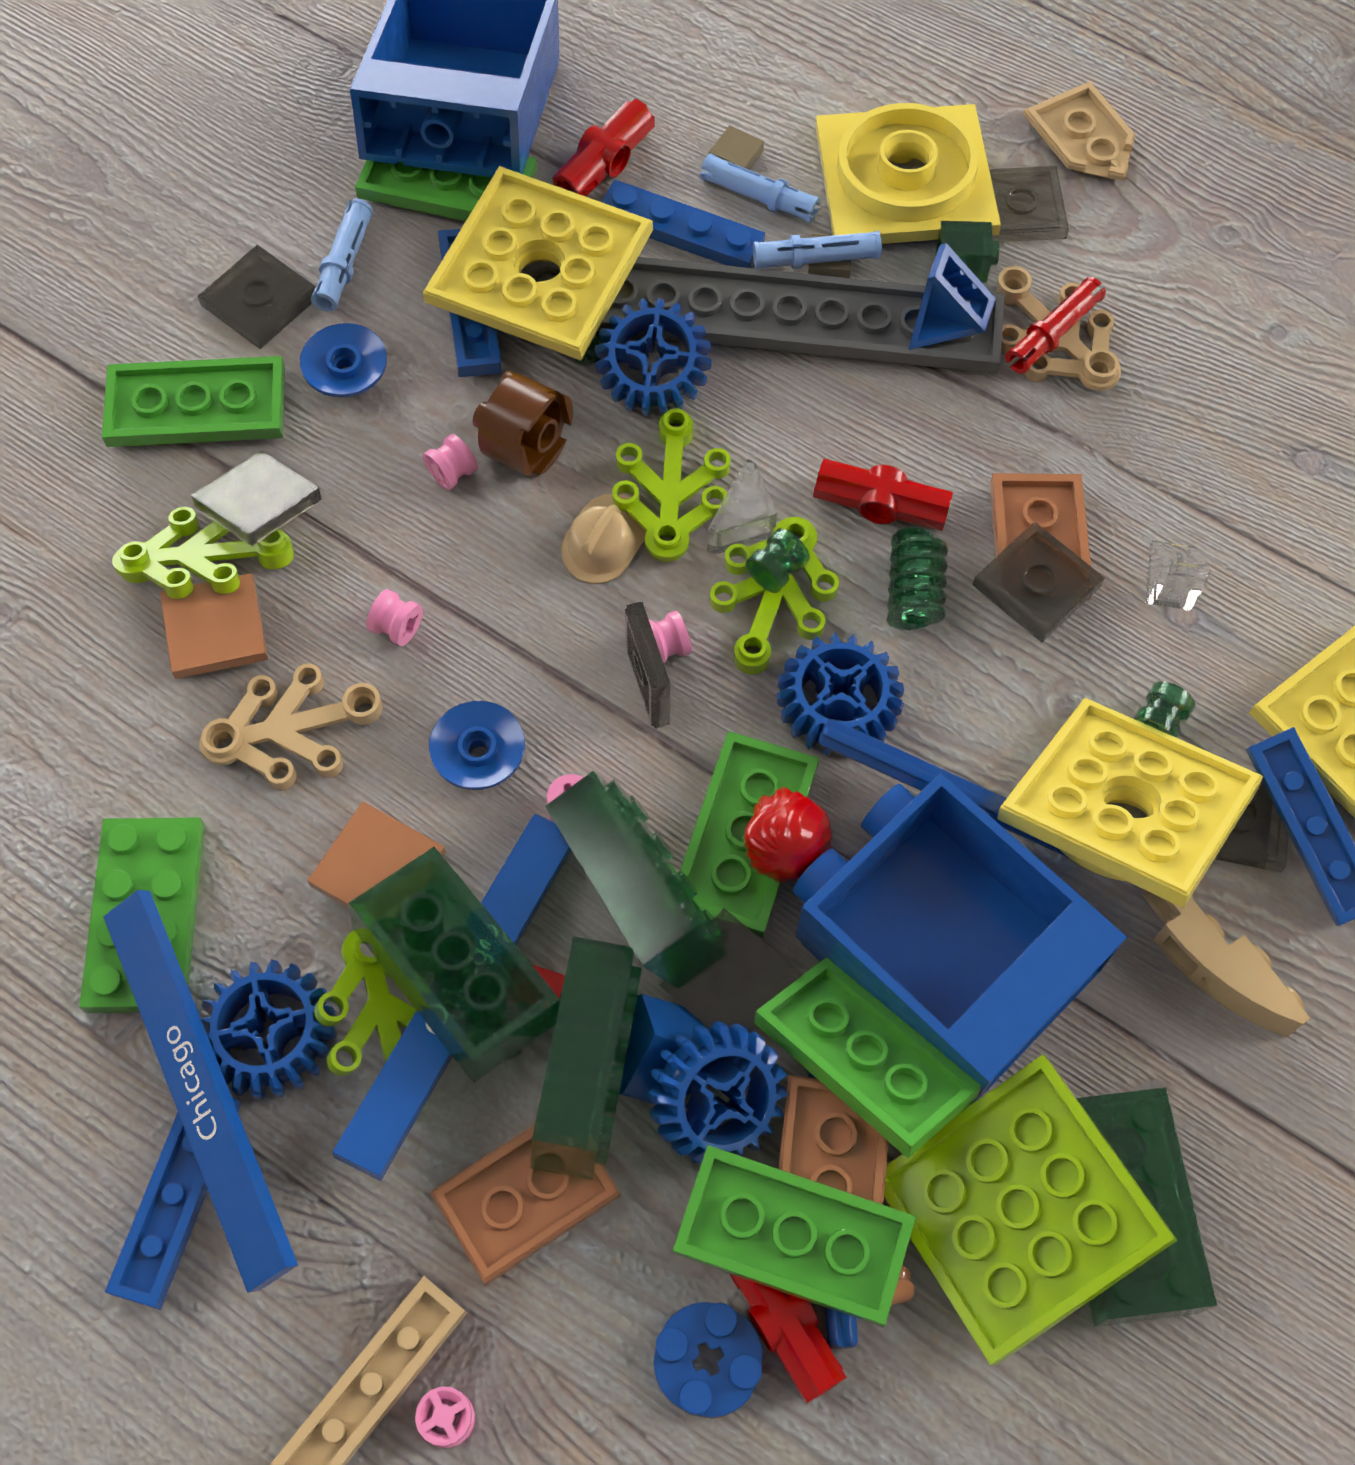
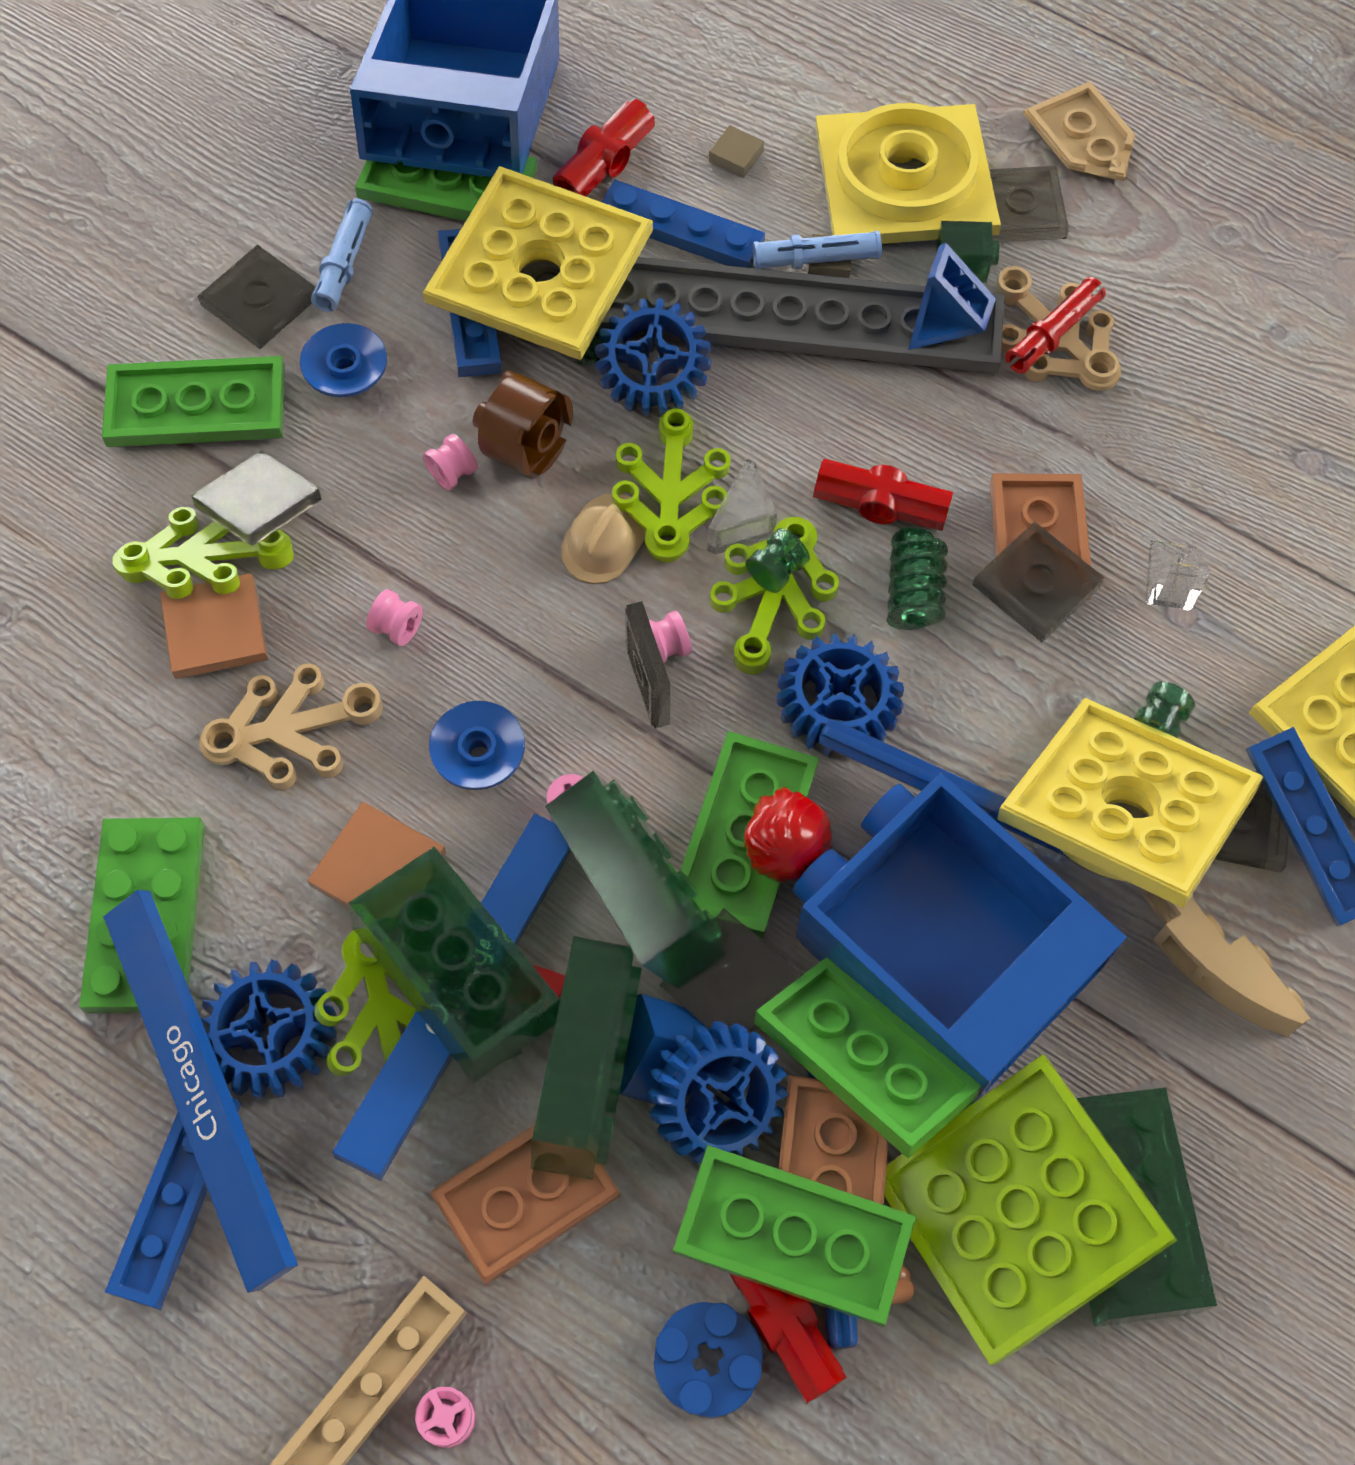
light blue pin [700,153,821,223] -> none

